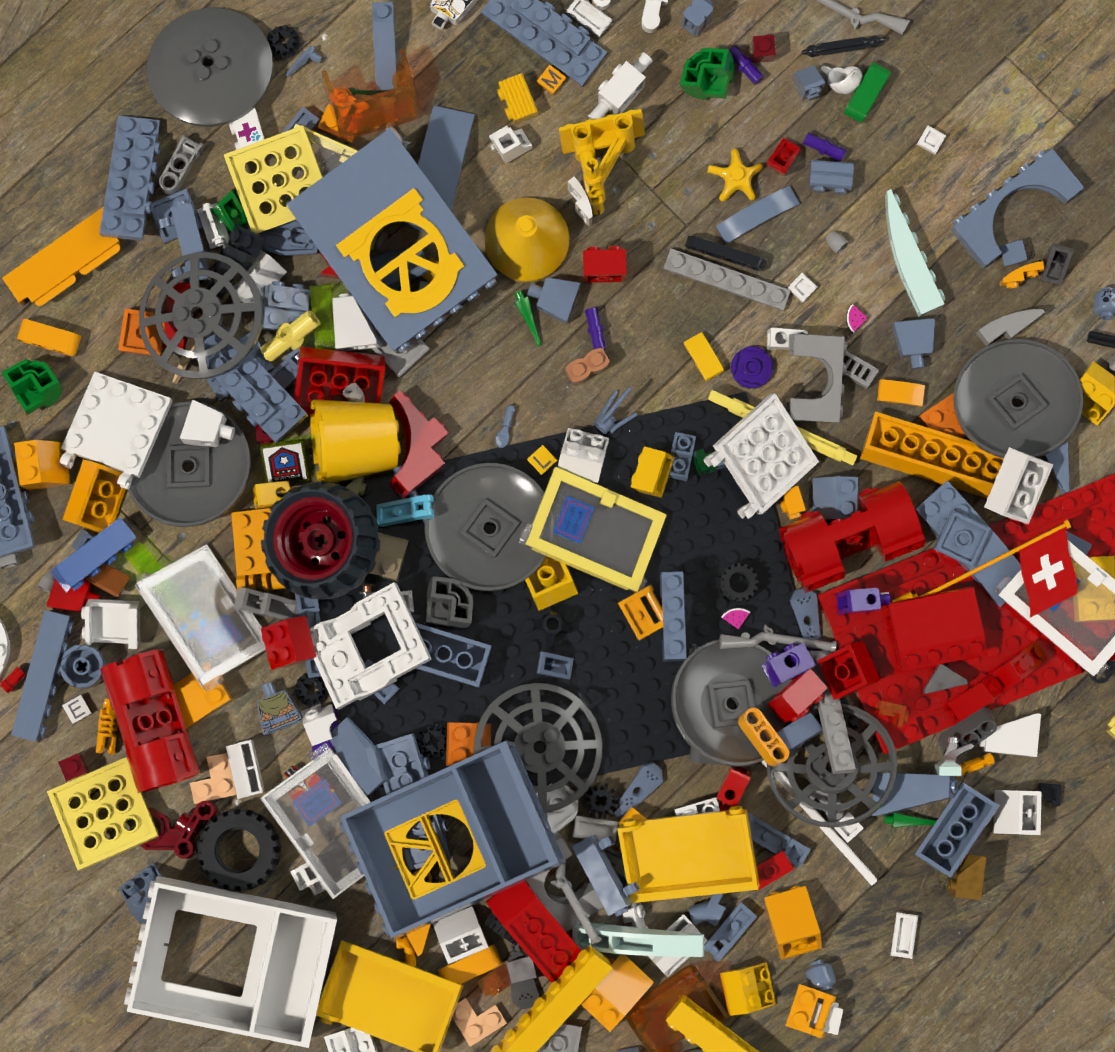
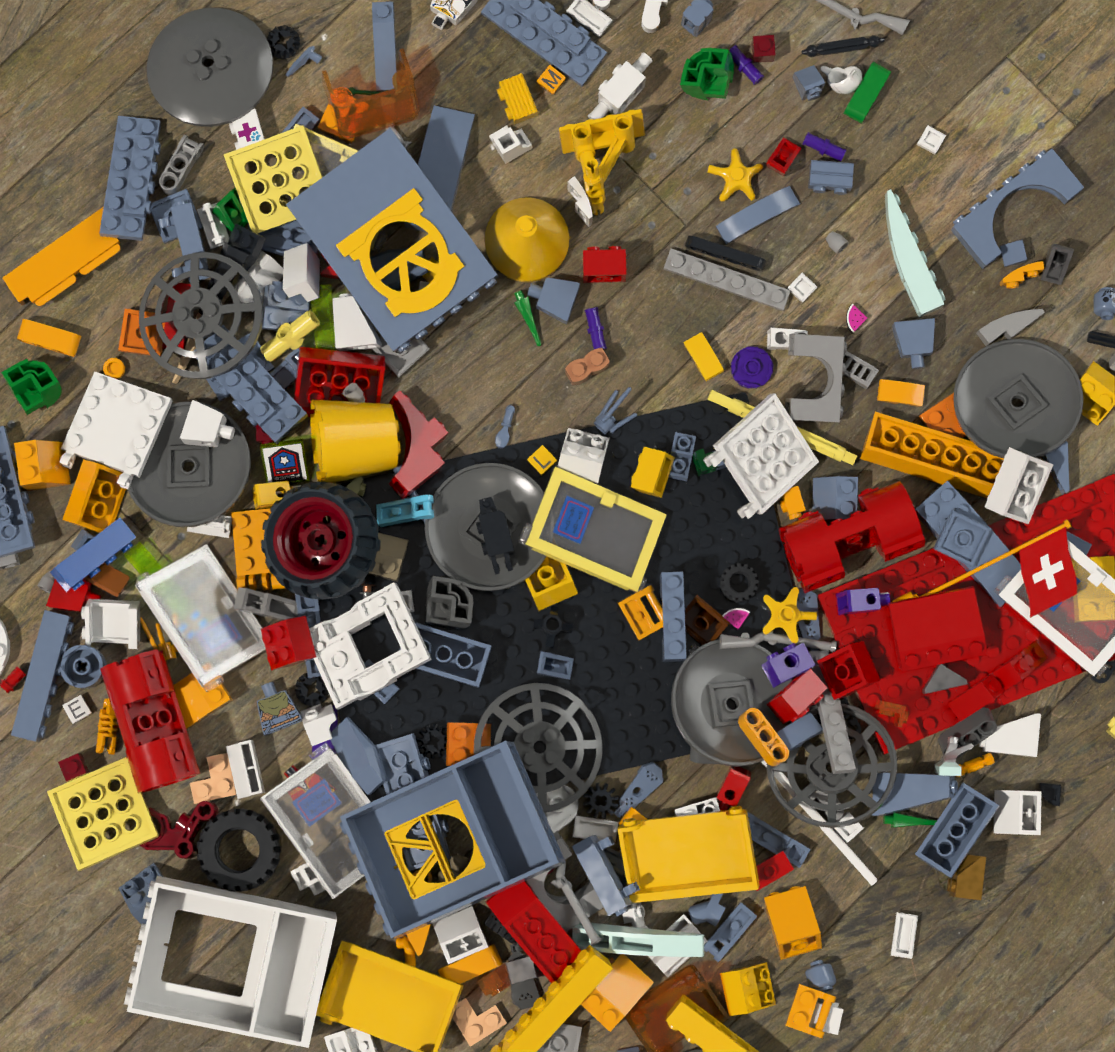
none -> light orange tile [103,358,125,379]
none -> light orange plant [140,614,178,660]
none -> white hinge [187,515,232,538]
none -> white piece [283,243,320,302]
none -> black hinge [476,497,515,575]
none -> reddish brown slope [685,595,730,645]
none -> yellow animal [763,587,817,643]

